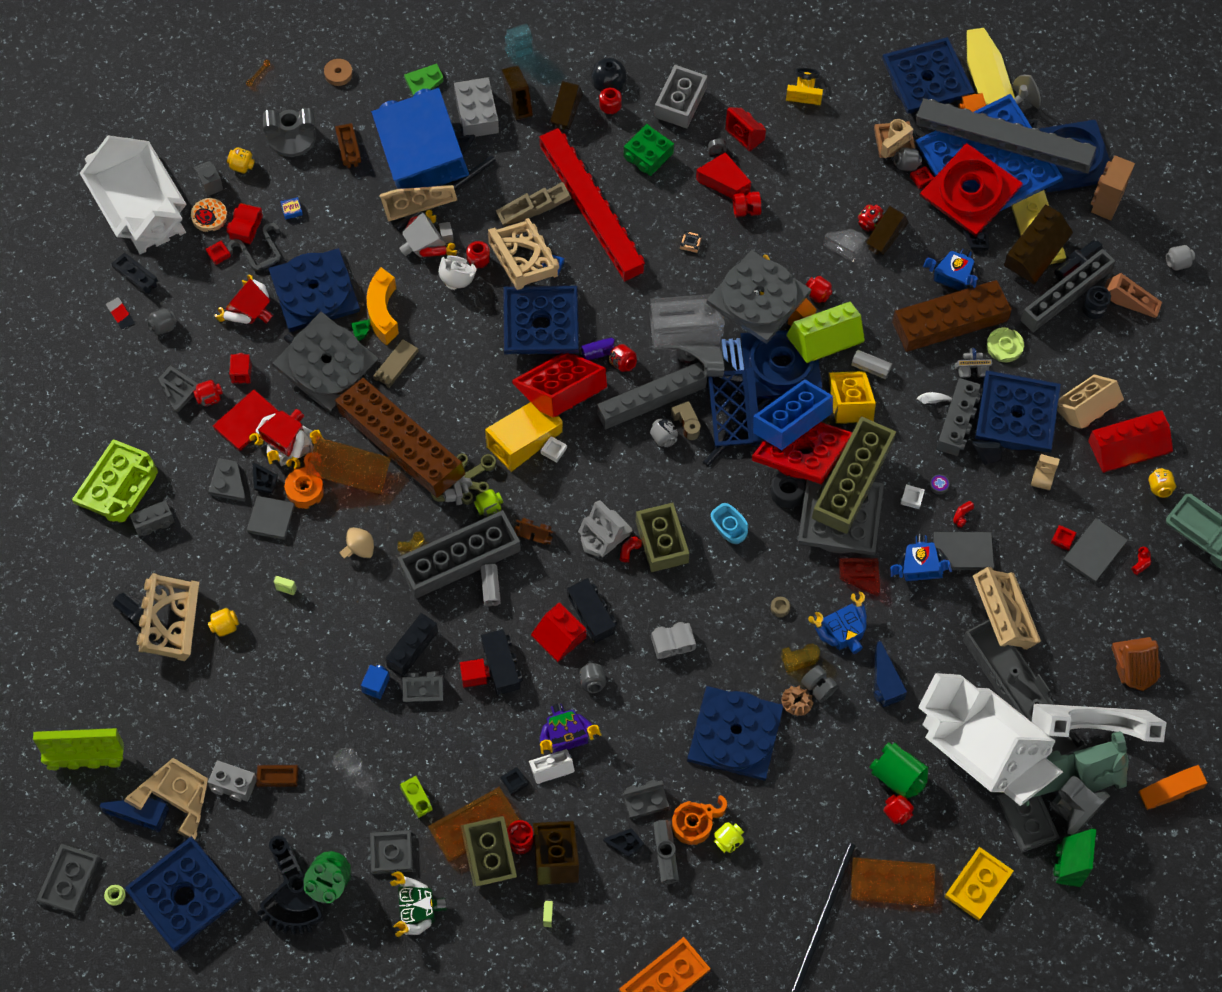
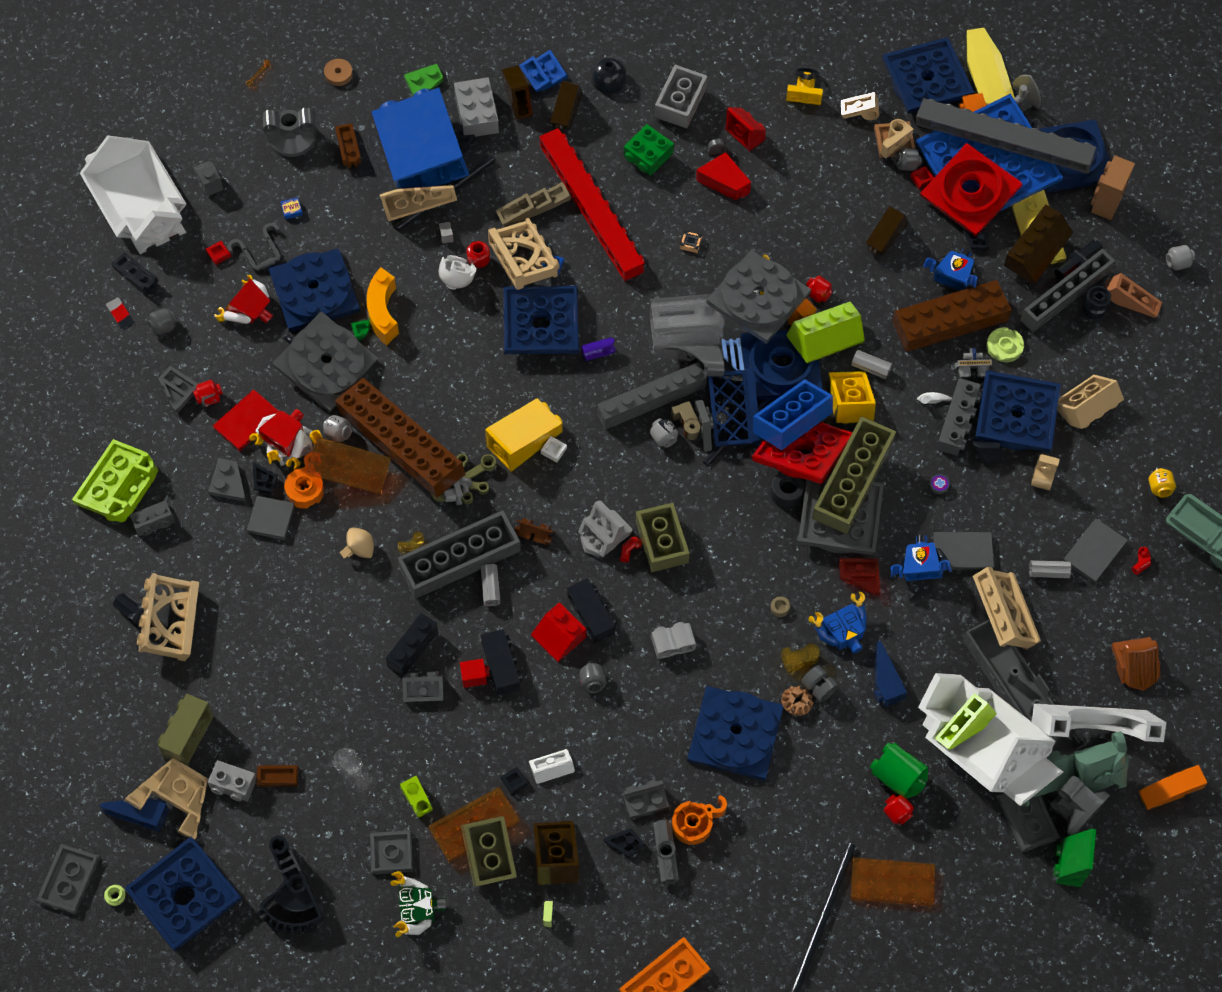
lime plate [33,728,124,770] -> none
tile [191,198,227,232] -> none
yellow head [208,608,239,637] -> none
yellow head [227,147,255,173] -> none
red brick [227,203,263,244] -> none
red brick [229,353,252,383] -> none
yellowish green tile [274,576,296,595] -> none
green cylinder [304,851,352,903] -> none
blue brick [361,665,390,699] -> none
dark tan hinge [373,340,418,388] -> none
light grey torso [399,210,457,257] -> none
lime head [474,489,504,517] -> none
clear light blue brick [504,23,533,60] -> none
red wheel [507,820,534,854] -> none
red slope [512,353,607,417] -> none
torso [539,703,601,754] -> none
red head [599,88,622,114] -> none
red head [609,344,637,372] -> none
medium azure piece [710,503,748,544] -> none
neon yellow head [714,822,744,853] -> none
red wheel [733,191,761,217] -> none
clear slope [823,229,867,262] -> none
red head [858,205,884,232] -> none
white plate [901,485,924,509] -> none
yellow plate [945,847,1014,921] -> none
red arm [953,501,974,527] -> none
red tile [1051,525,1077,551] -> none
red slope [1088,410,1173,473] -> none
none -> olive brick [158,693,214,766]
none -> light grey head [323,415,352,442]
none -> blue slope [519,50,568,92]
none -> dark grey wing [695,400,714,452]
none -> tan plate [841,92,879,120]
none -> lime slope [935,693,997,751]
none -> light grey axle [1029,560,1071,578]

